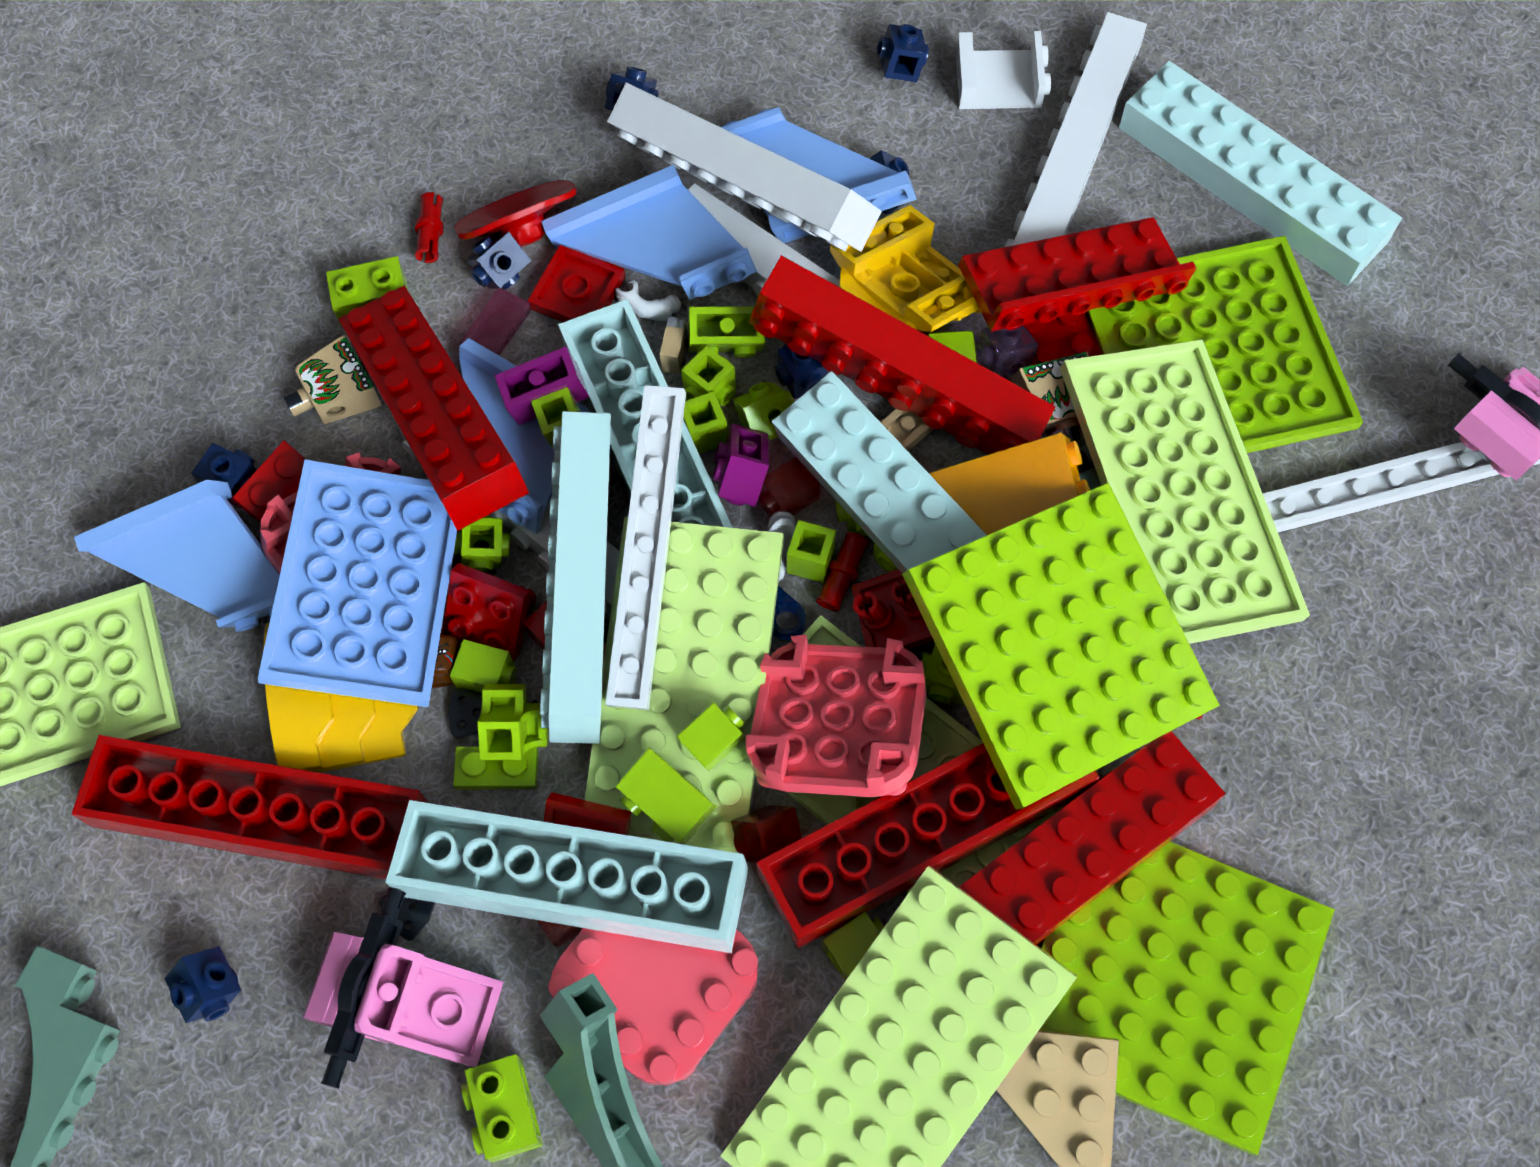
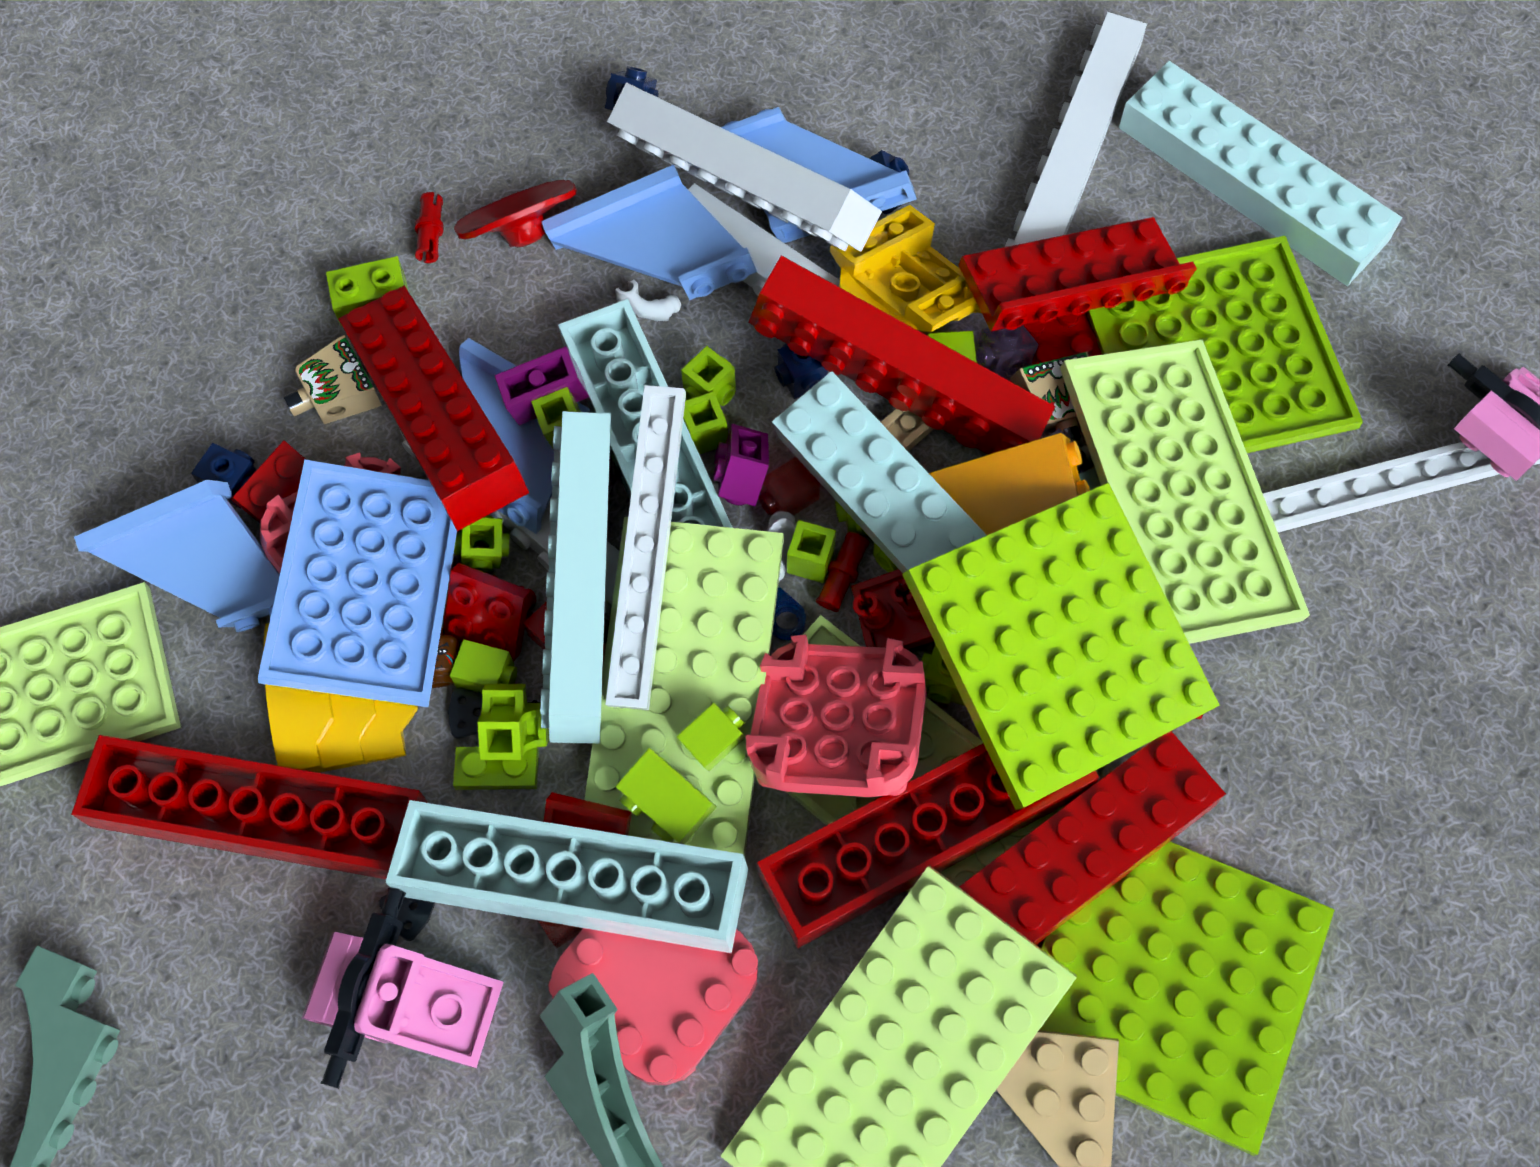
dark blue brick [164,946,241,1023] -> none
clear pink plate [459,288,531,356] -> none
lime brick [461,1054,544,1162] -> none
brick [466,232,531,290] -> none
red plate [527,245,626,322] -> none
tan piece [660,317,688,375] -> none
lime brick [688,306,765,358] -> none
clear red brick [731,805,802,863] -> none
lime brick [732,382,794,439] -> none
lime brick [822,912,885,981] -> none
dark blue brick [877,24,929,82] -> none
white panel [956,31,1051,109] -> none

